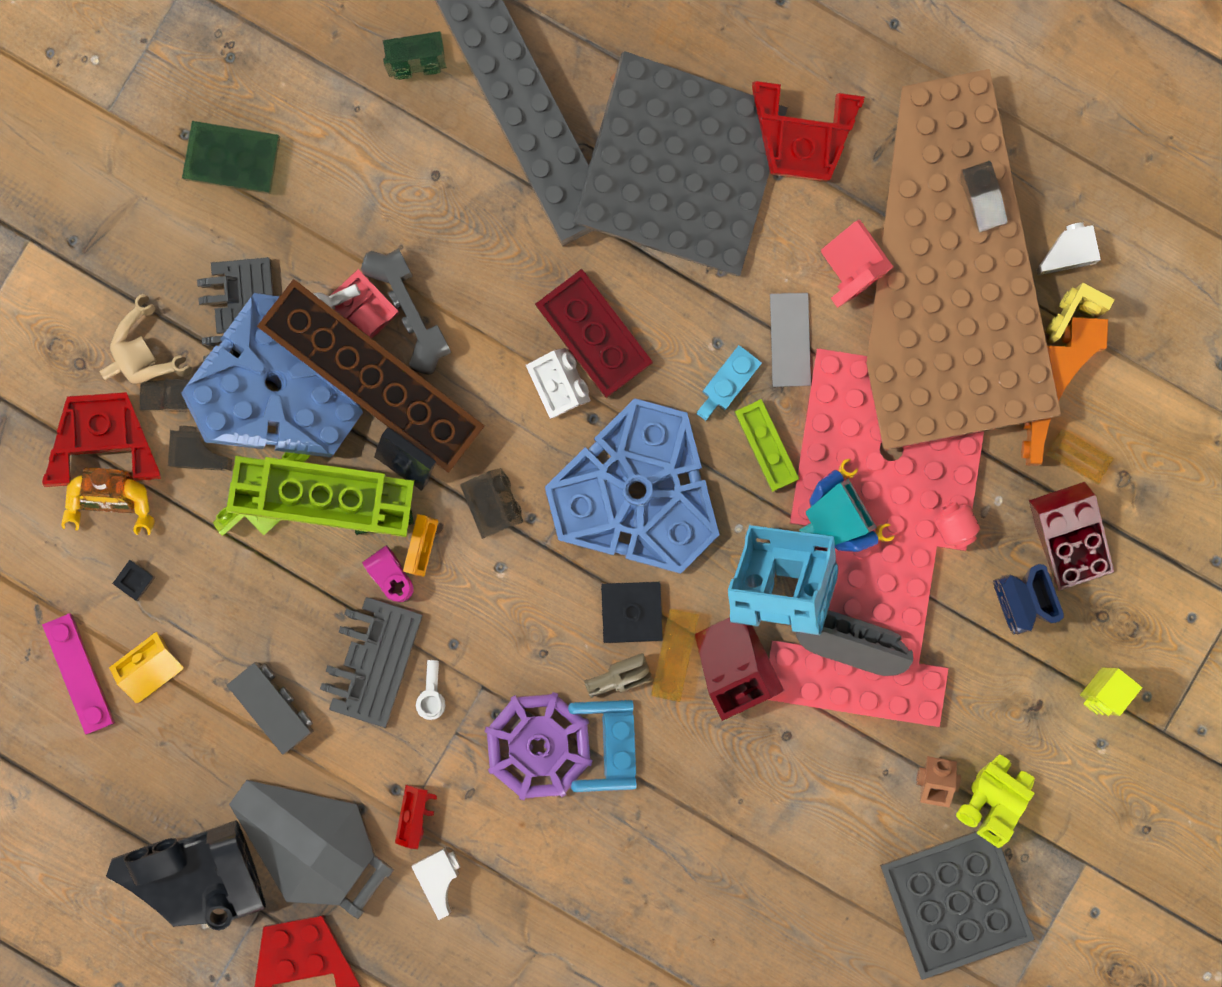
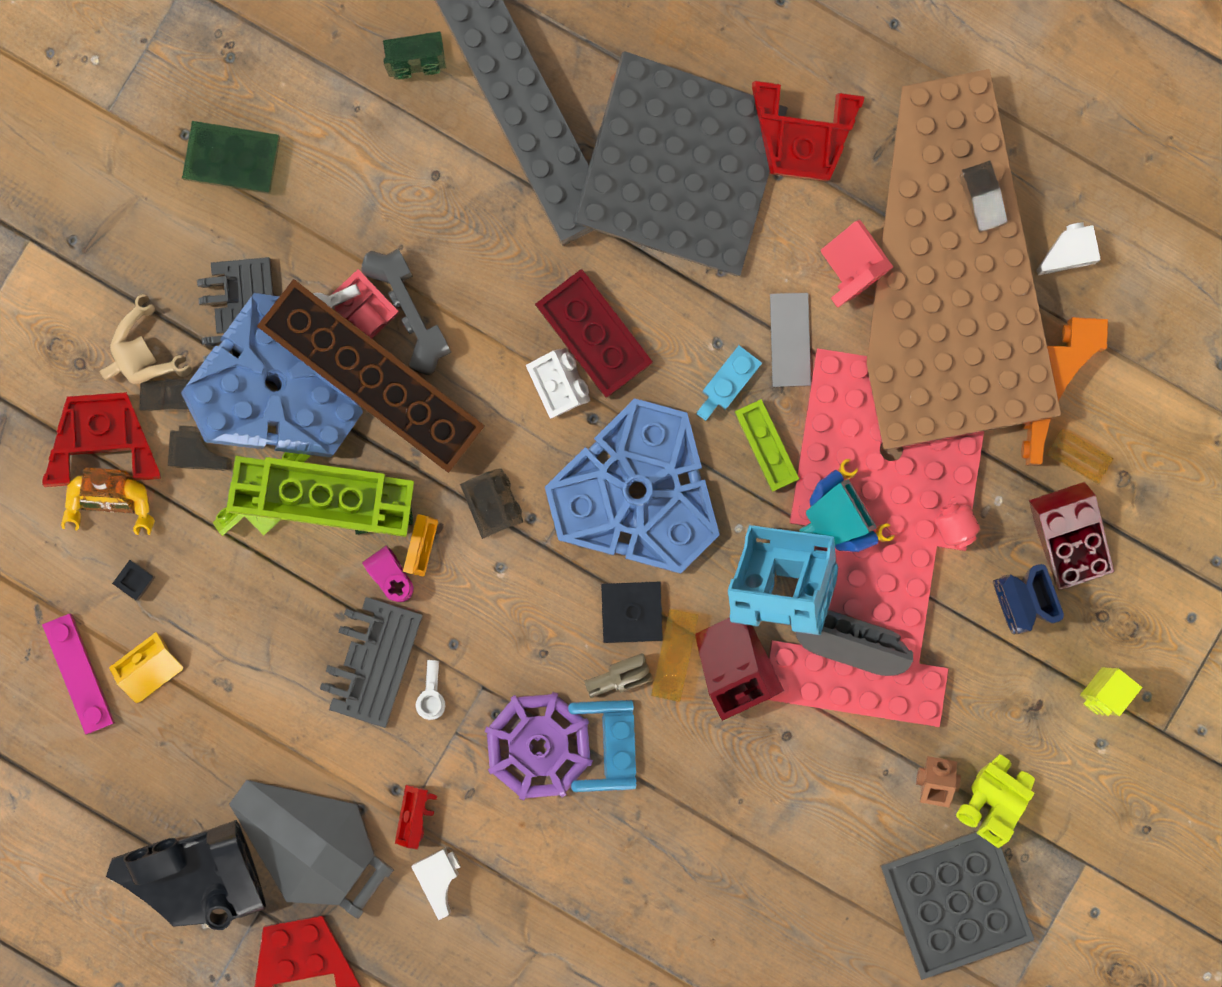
dark grey brick [227,662,314,755] -> none
black plate [374,427,436,491] -> none
light yellow bracket [1045,283,1115,344] -> none

